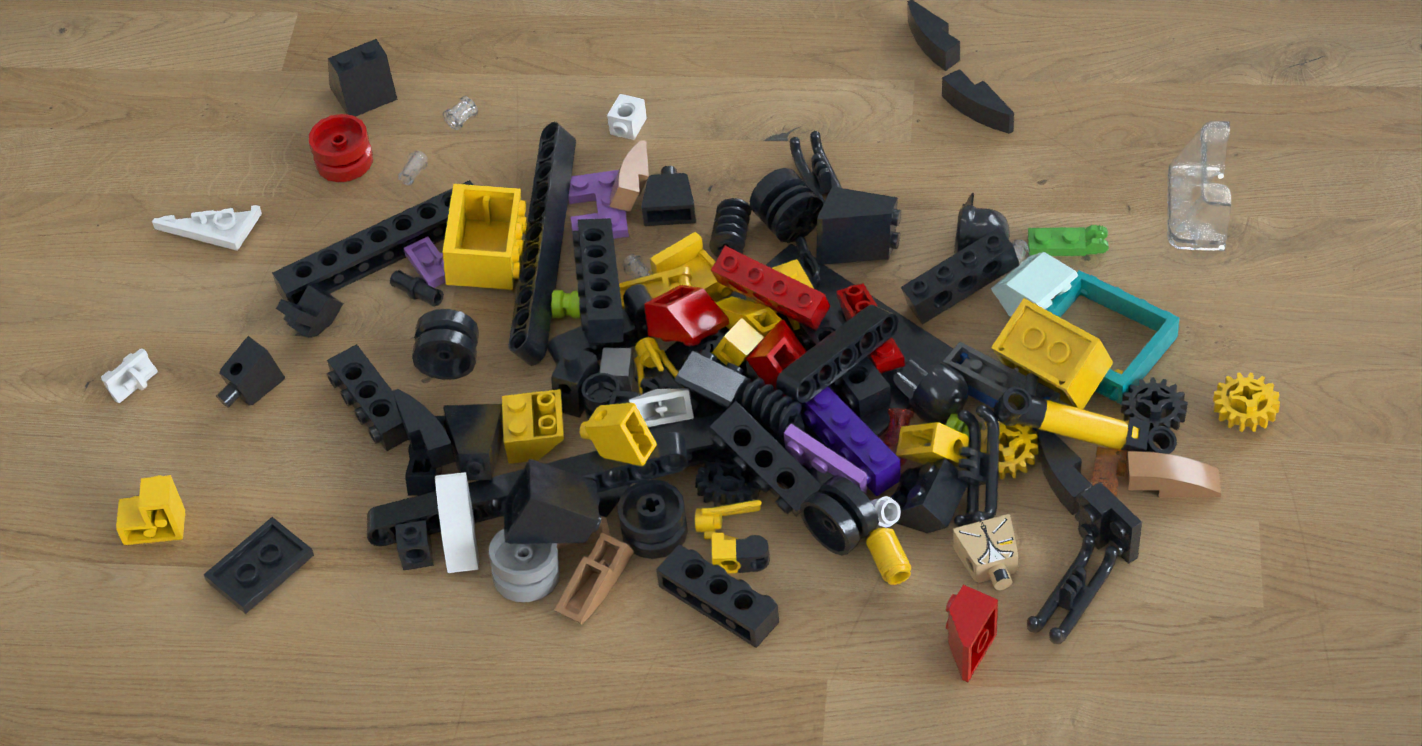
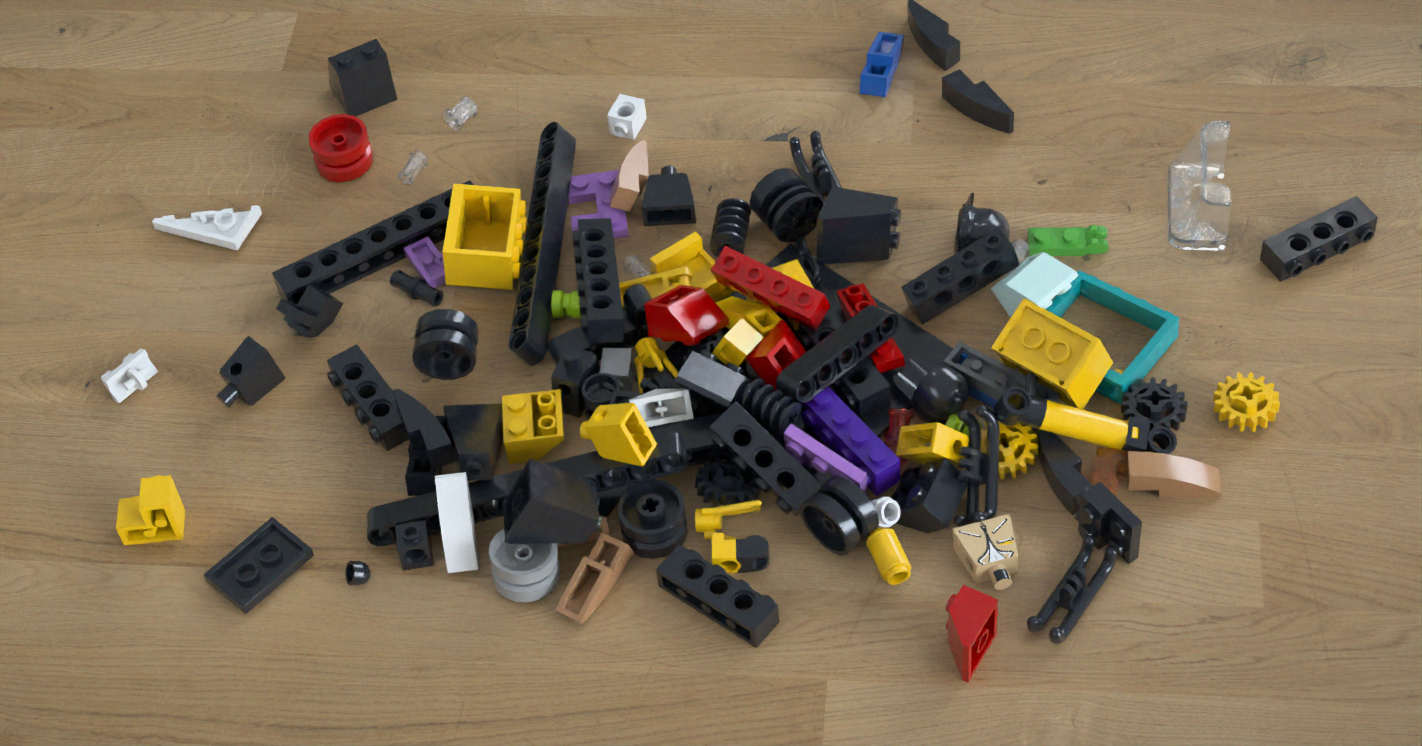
none -> black hinge [345,561,371,585]
none -> blue slope [860,32,904,97]
none -> black brick [1260,196,1378,282]

